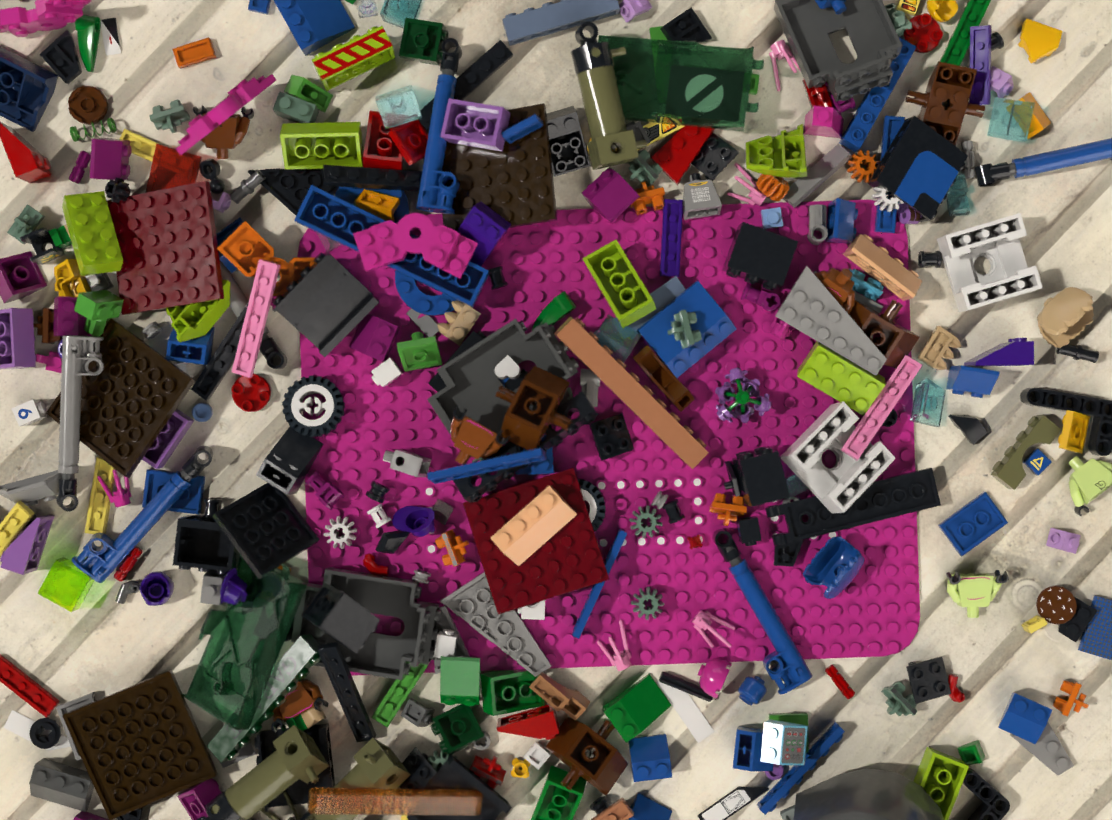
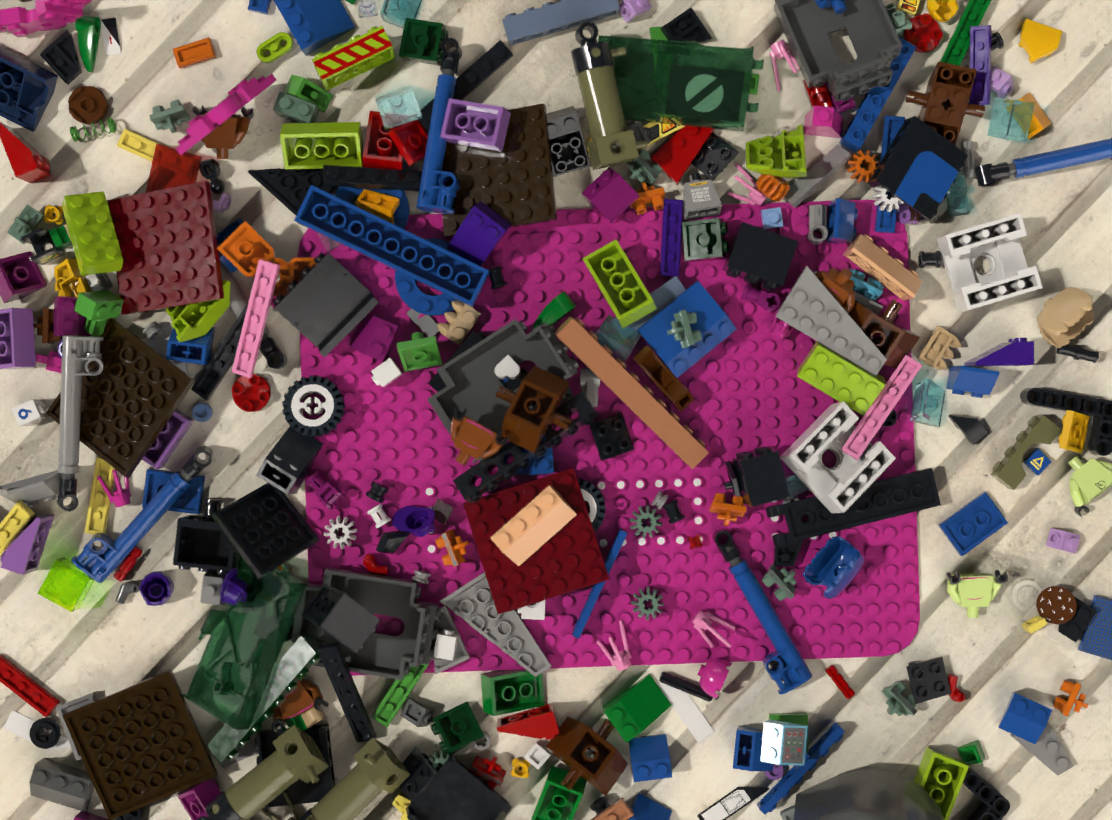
magenta piece [69,151,91,184] -> none
magenta slope [90,138,132,180] -> none
black gear [105,178,130,203] -> none
dark grey pin [229,170,265,204] -> none
clear orange beam [307,788,483,816] -> none
dark pink plate [353,213,478,279] -> none
light grey torso [383,449,432,477] -> none
blue tile [427,448,547,484] -> none
green slope [440,656,481,706] -> none
blue tile [501,114,544,143] -> none
medium nougat slope [529,672,590,721] -> none
medium lavender plant [715,368,771,423] -> none
black brick [736,516,761,546] -> none
blue head [738,676,767,706] -> none
none -> yellow plate [44,205,64,225]
none -> lime plate [256,32,293,63]
none -> plate [682,218,729,261]
none -> sand green hips [762,564,797,601]

